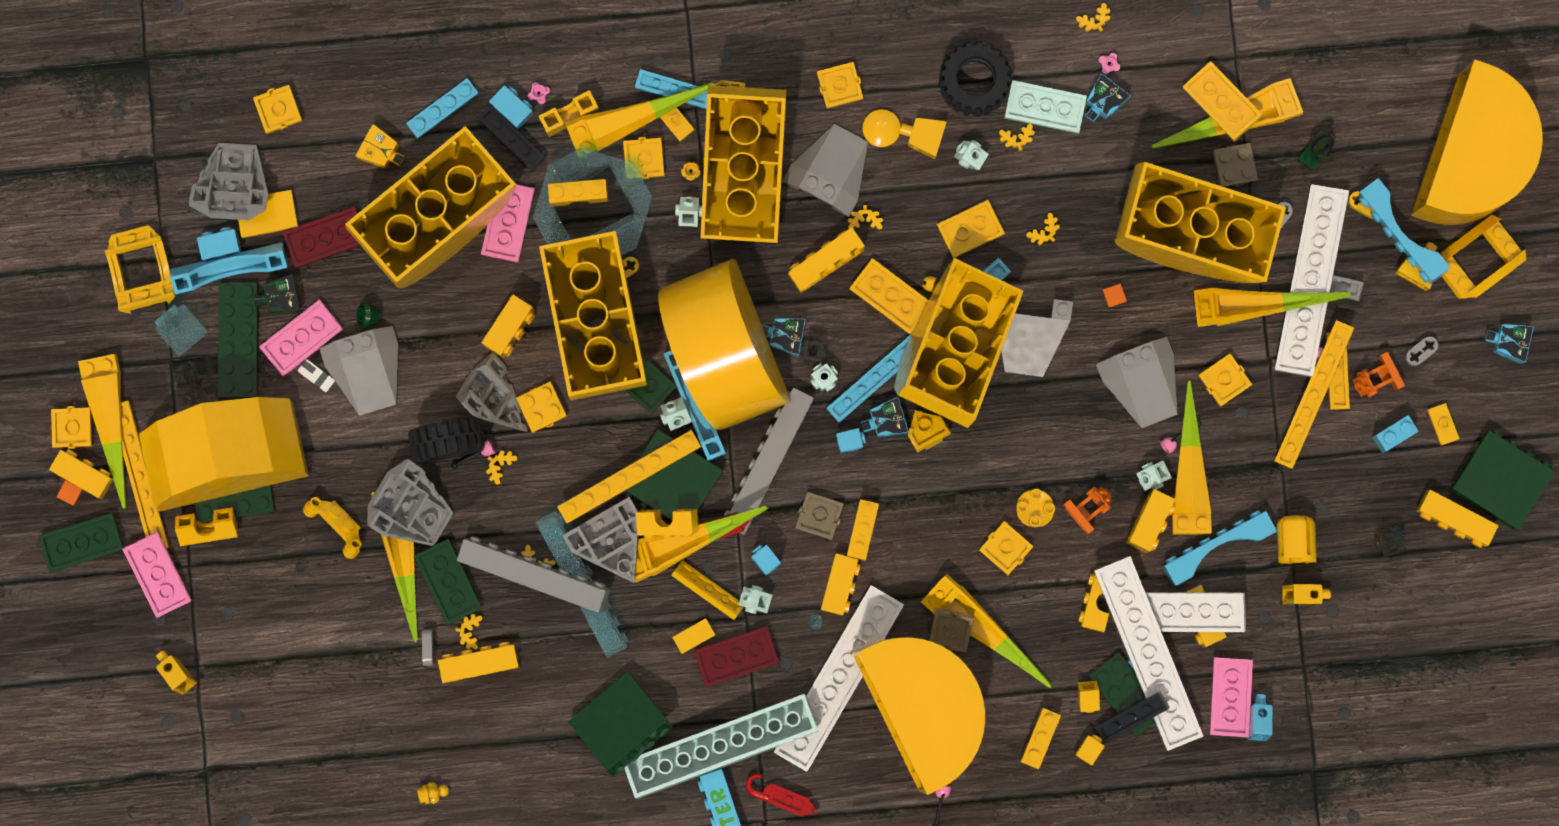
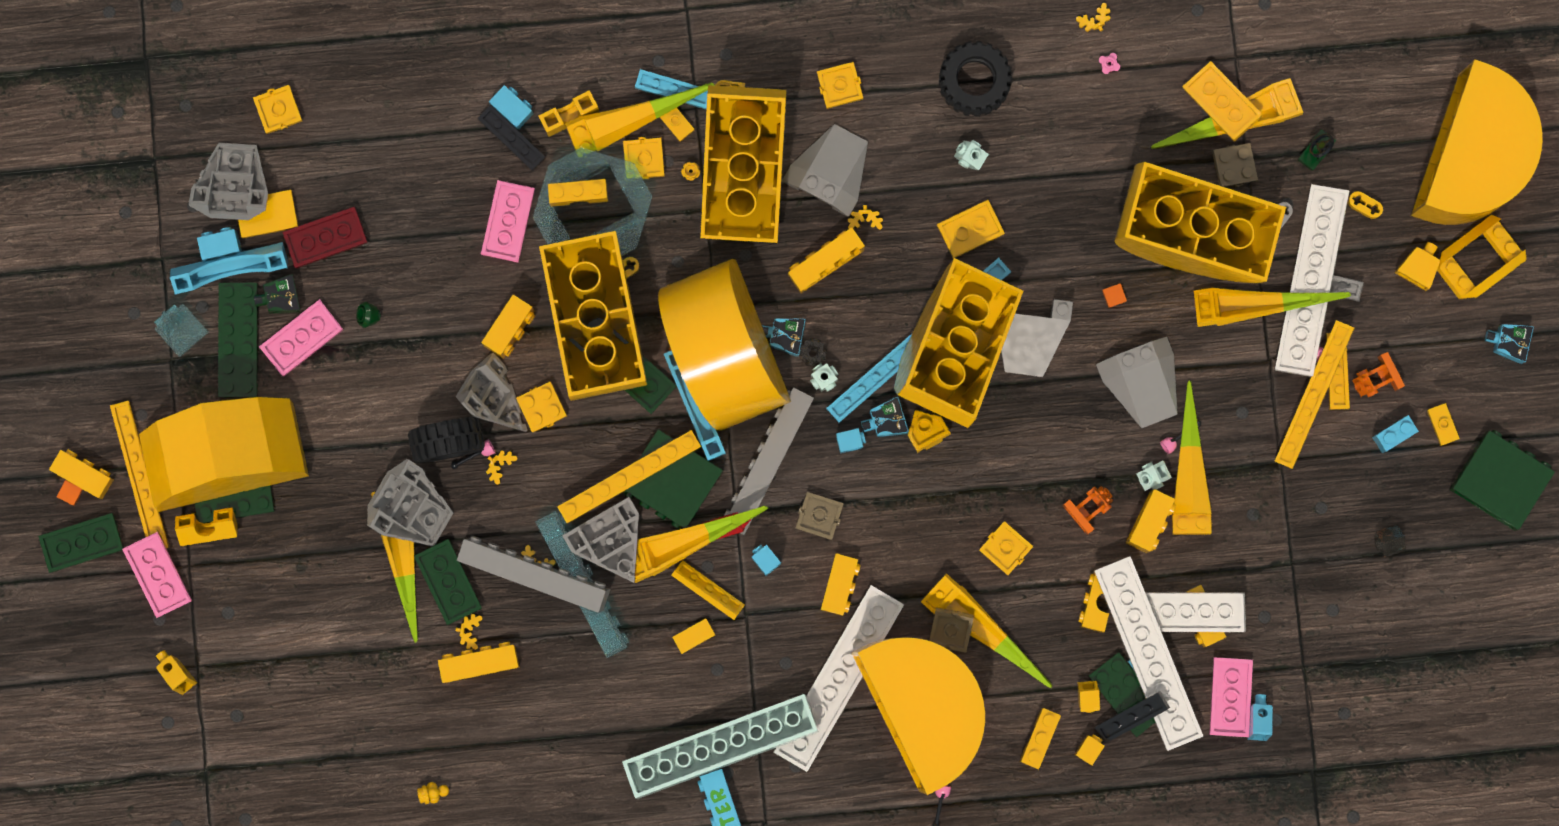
yellow plate [51,406,92,449] -> none
yellow plate [78,353,127,509] -> none
yellow wedge [104,225,175,314] -> none
white sticker [298,359,335,392] -> none
yellow plate [303,497,361,559] -> none
light grey wedge [320,326,399,416] -> none
yellow brick [345,126,516,288] -> none
yellow torso [355,125,405,169] -> none
medium azure plate [406,78,479,139] -> none
light grey beam [422,629,434,666] -> none
bright pink plate [528,82,550,104] -> none
dark green brick [568,672,673,777] -> none
yellow arch [636,509,698,539] -> none
light aqua brick [660,397,692,431] -> none
light aqua brick [675,196,702,227] -> none
dark red plate [694,627,779,688] -> none
light aqua brick [739,585,772,614] -> none
red plate [745,774,818,817] -> none
clear light blue hinge [807,613,824,630] -> none
yellow arch [847,499,879,561] -> none
yellow plate [849,258,928,335] -> none
yellow dish [863,109,901,147] -> none
yellow torso [899,118,946,159] -> none
yellow hinge [922,276,938,292] -> none
yellow animal [999,124,1035,151] -> none
light aqua plate [1004,80,1087,134] -> none
yellow dish [1016,489,1055,528] -> none
yellow animal [1026,213,1060,245] -> none
black torso [1085,74,1130,122] -> none
medium azure arch [1163,510,1277,587] -> none
yellow plate [1198,354,1252,407] -> none
yellow cylinder [1277,515,1317,564] -> none
yellow torso [1282,584,1331,605] -> none
medium azure arch [1359,178,1450,285] -> none
light grey beam [1405,337,1438,366] -> none
yellow brick [1416,490,1499,548] -> none

